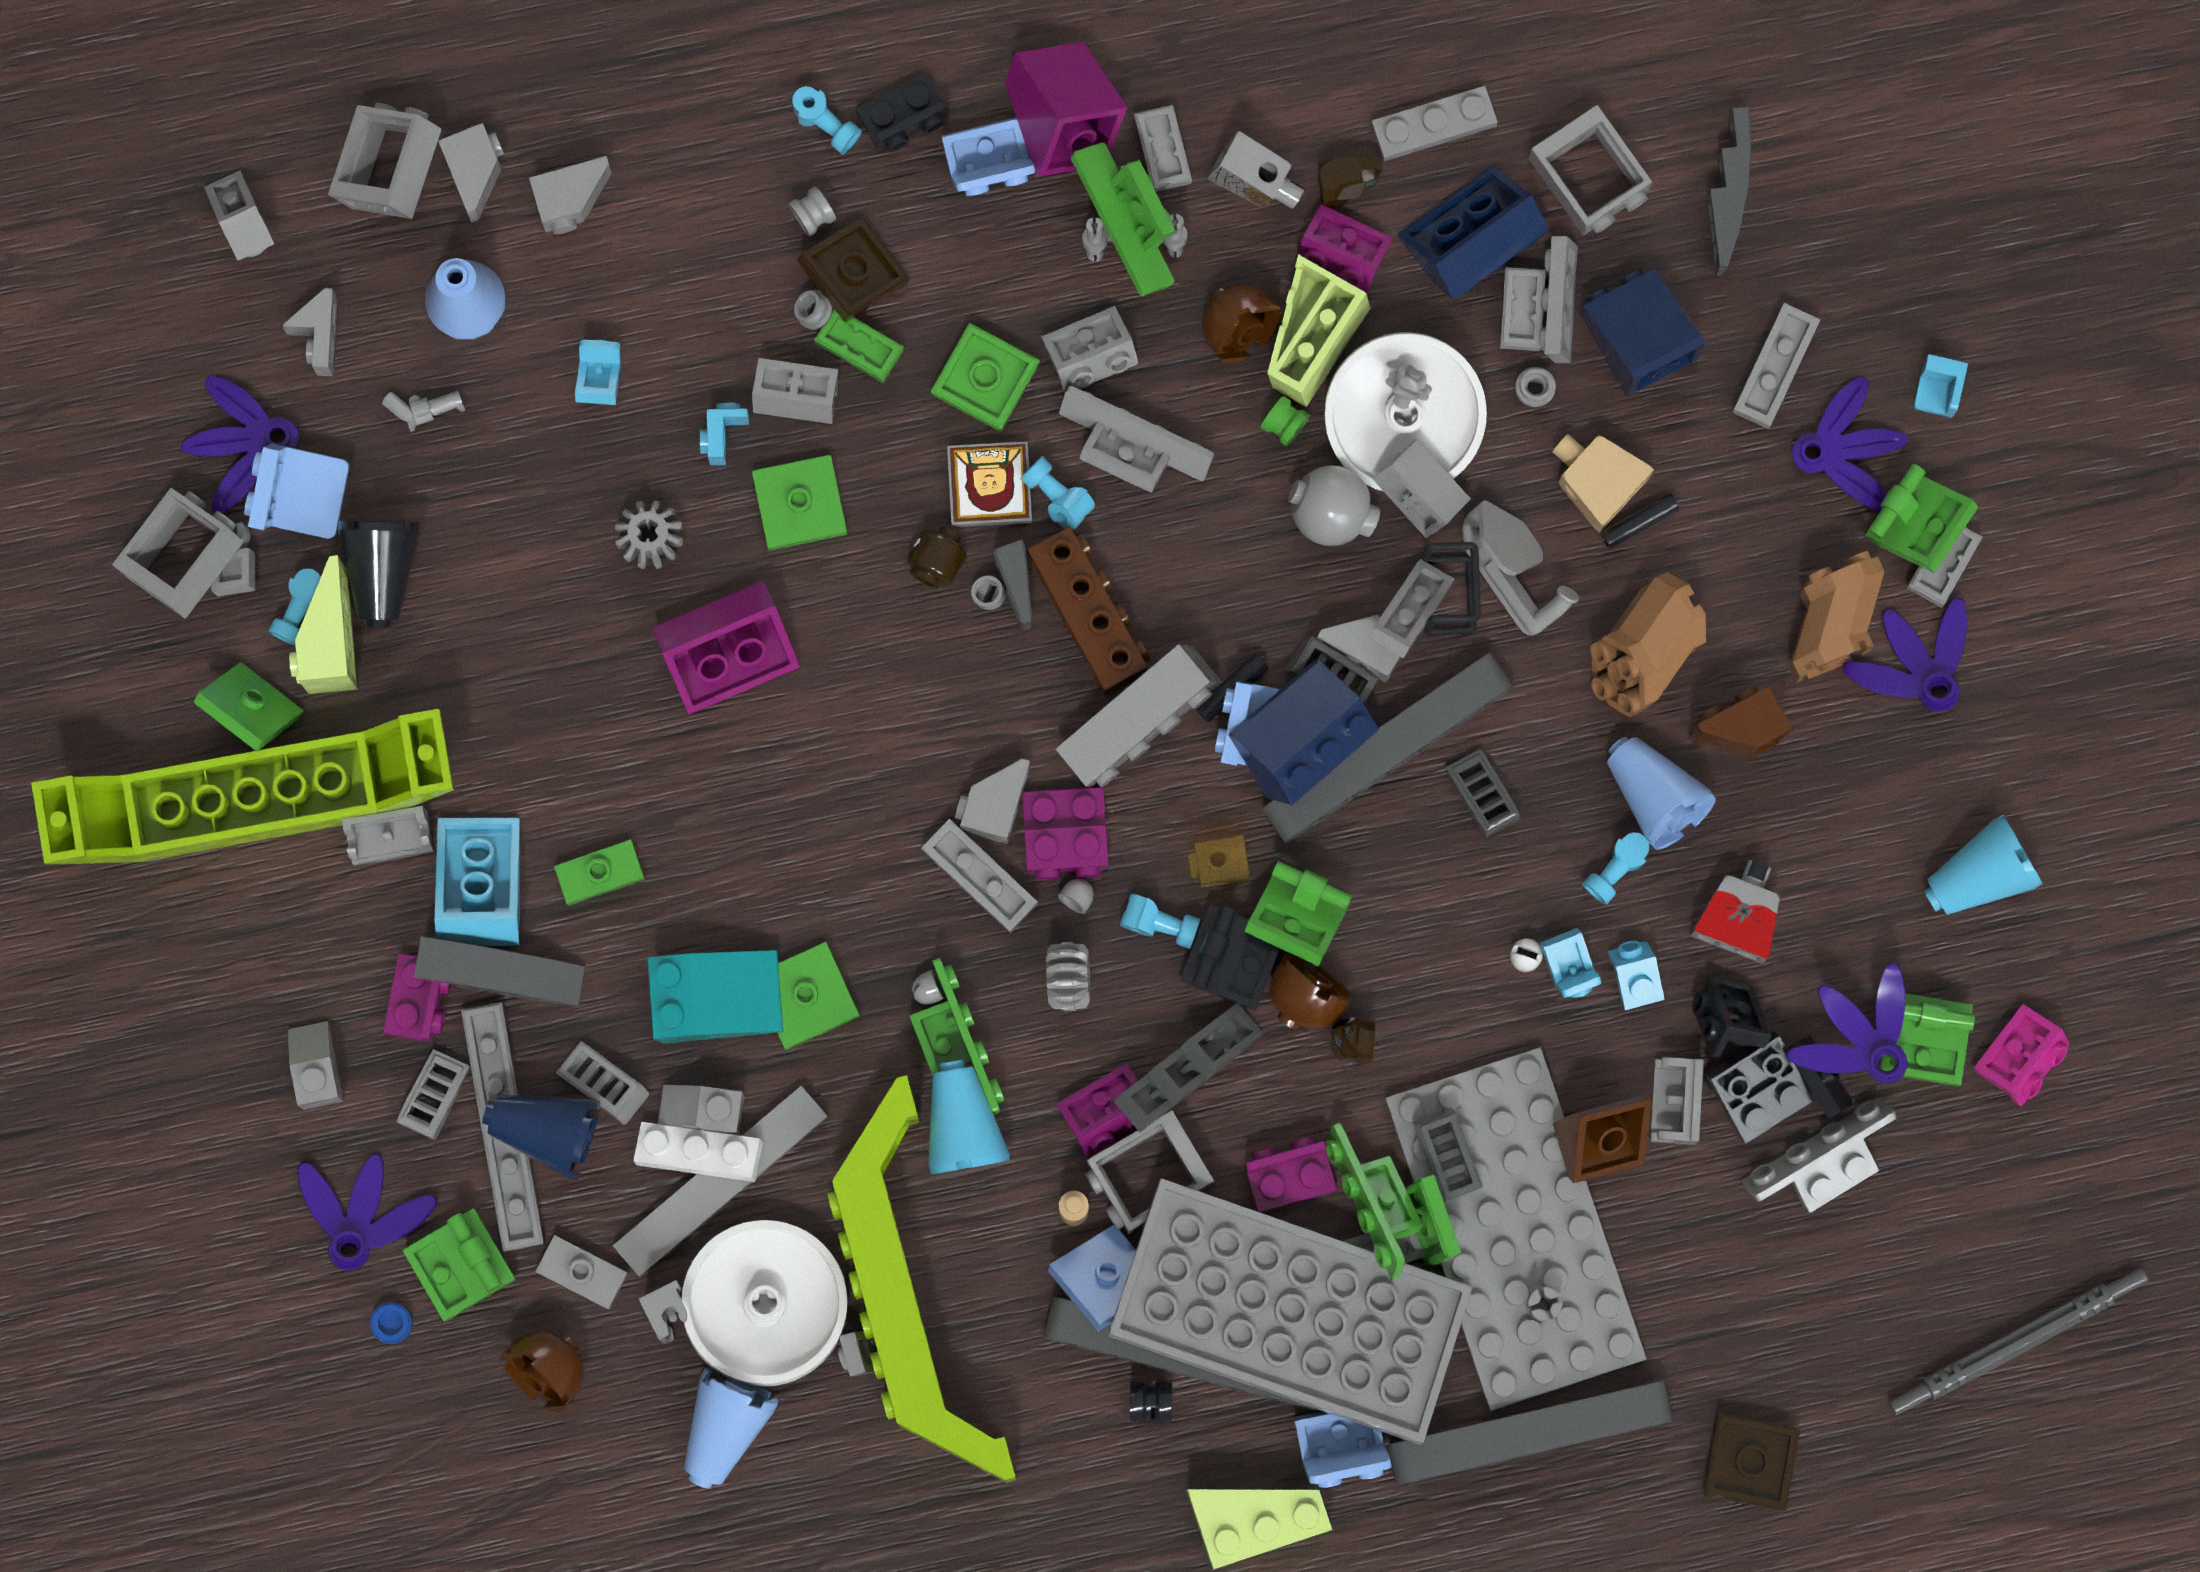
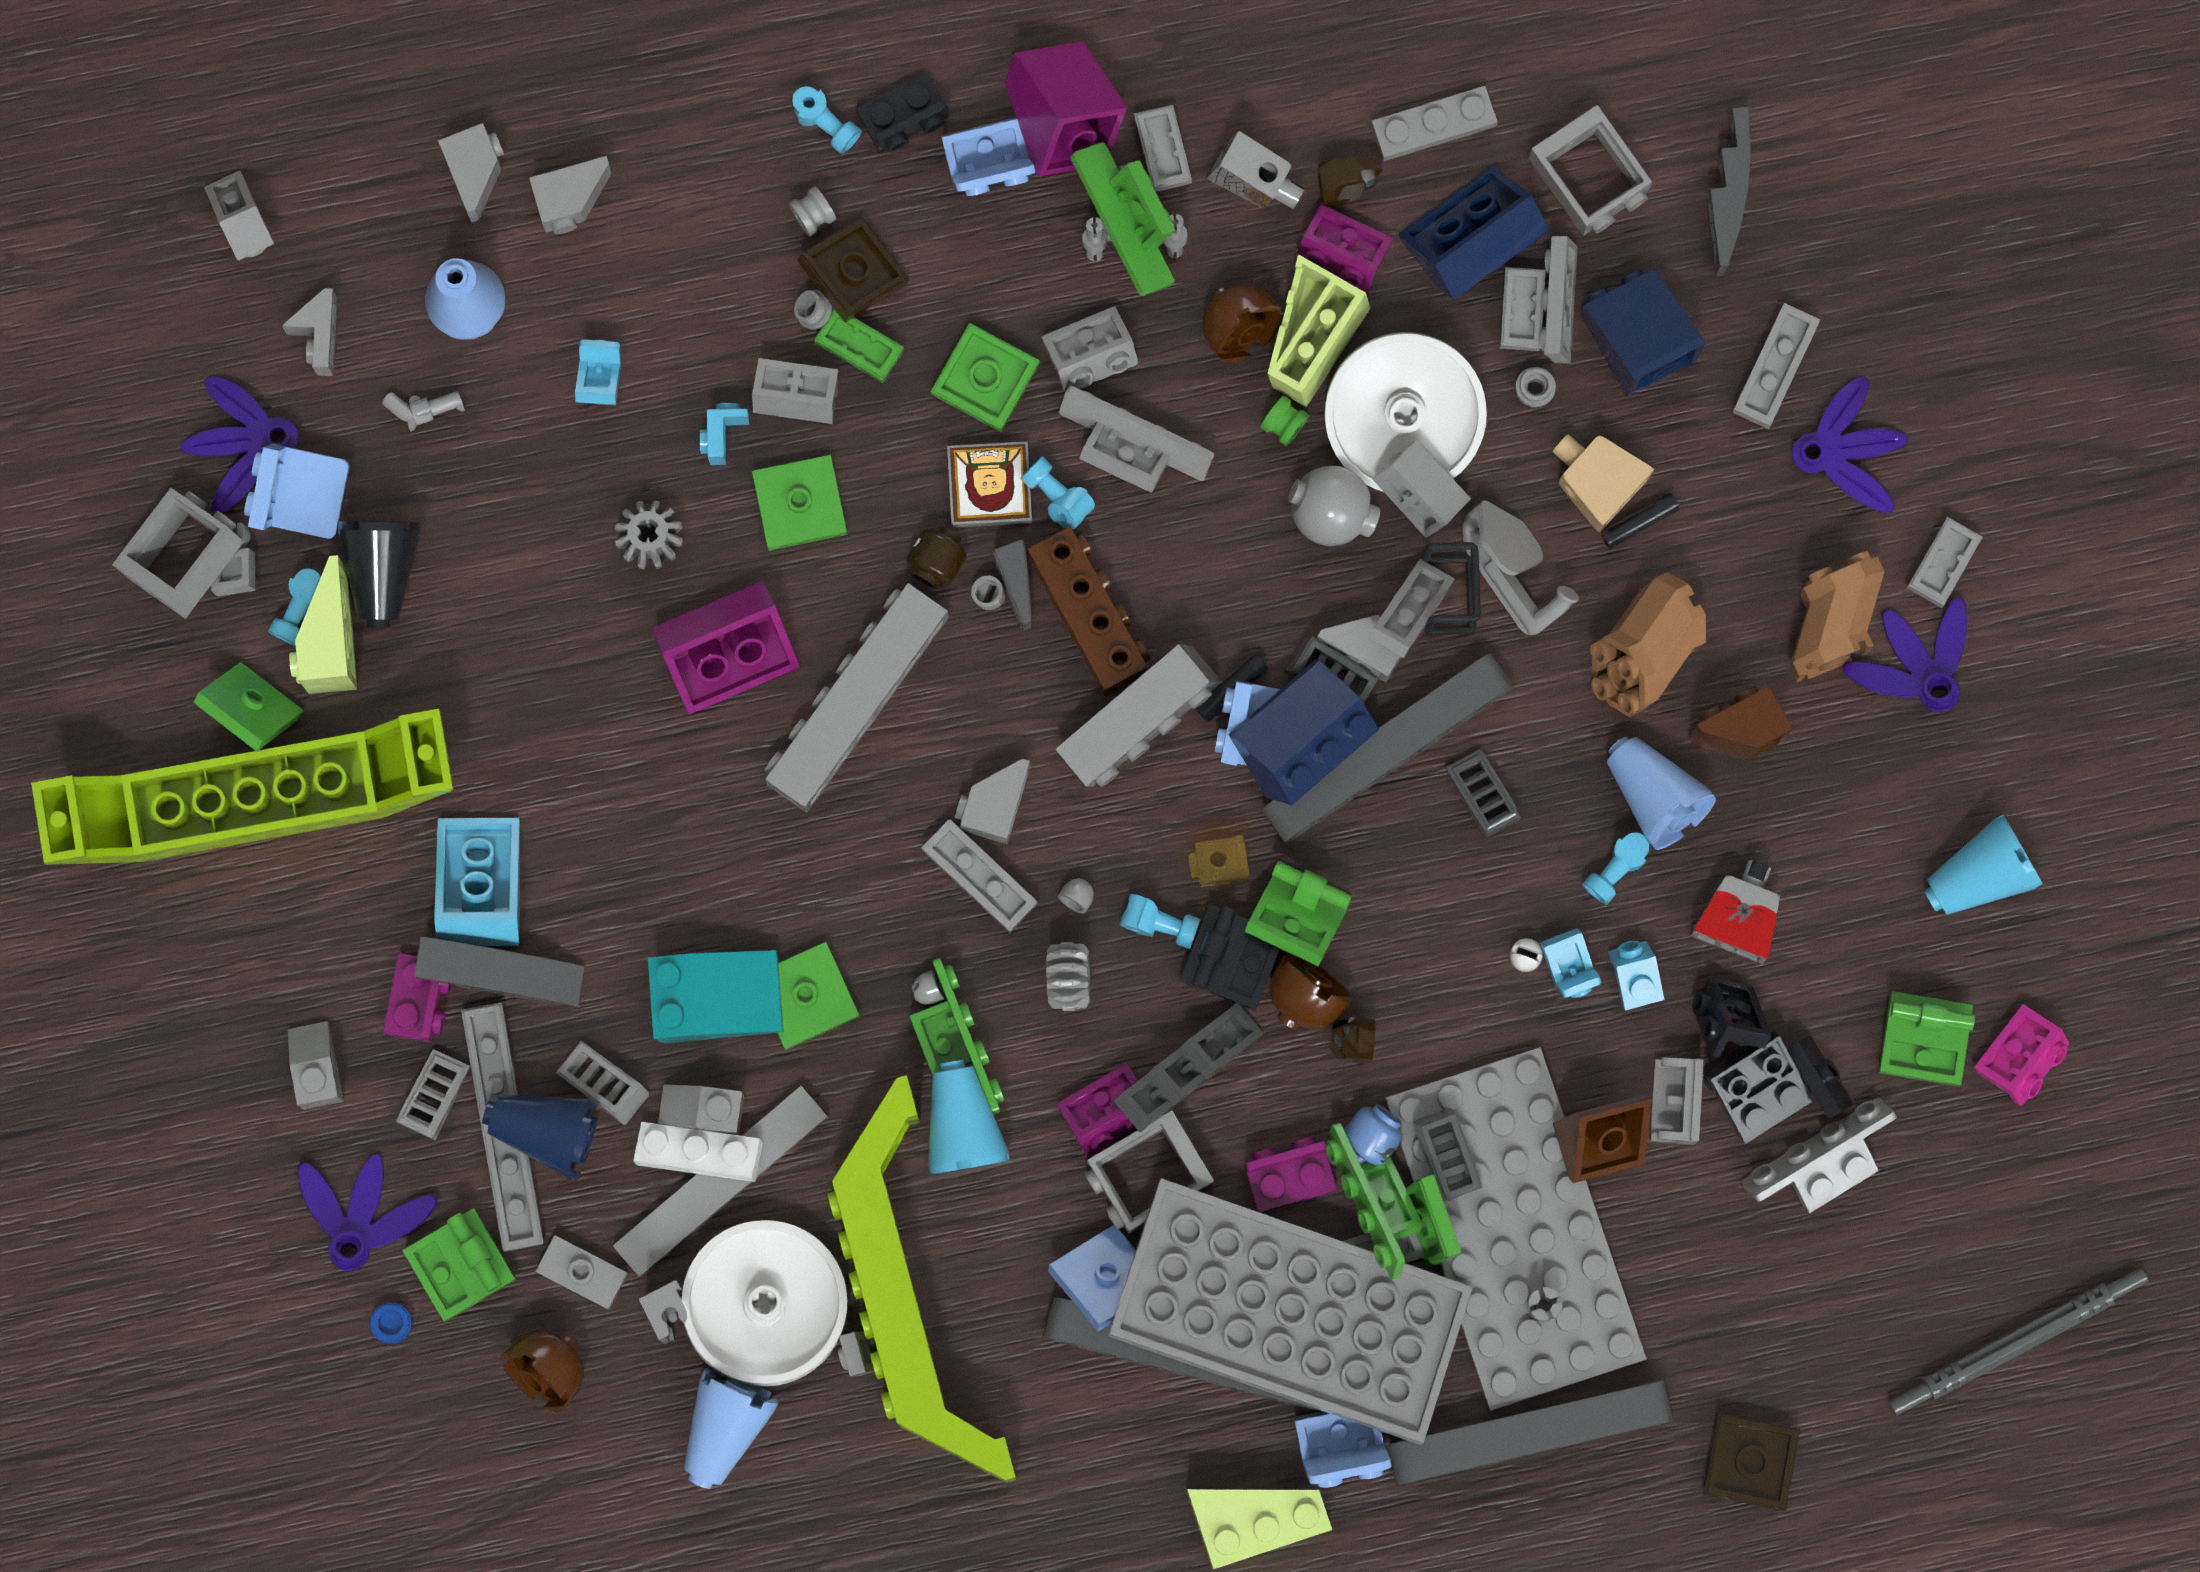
light grey window [328,103,442,219] -> none
light grey hinge [342,806,434,866] -> none
bright green plate [554,840,645,906] -> none
magenta plate [1022,787,1108,881] -> none
tan cylinder [1059,1191,1089,1226] -> none
black wheel [1130,1382,1172,1424] -> none
light grey plant [1385,365,1432,409] -> none
dark purple plant [1786,962,1908,1083] -> none
bright green plate [1866,464,1978,573] -> none
medium azure panel [1913,354,1968,418] -> none
none -> light grey brick [764,583,948,813]
none -> medium blue head [1344,1104,1403,1166]

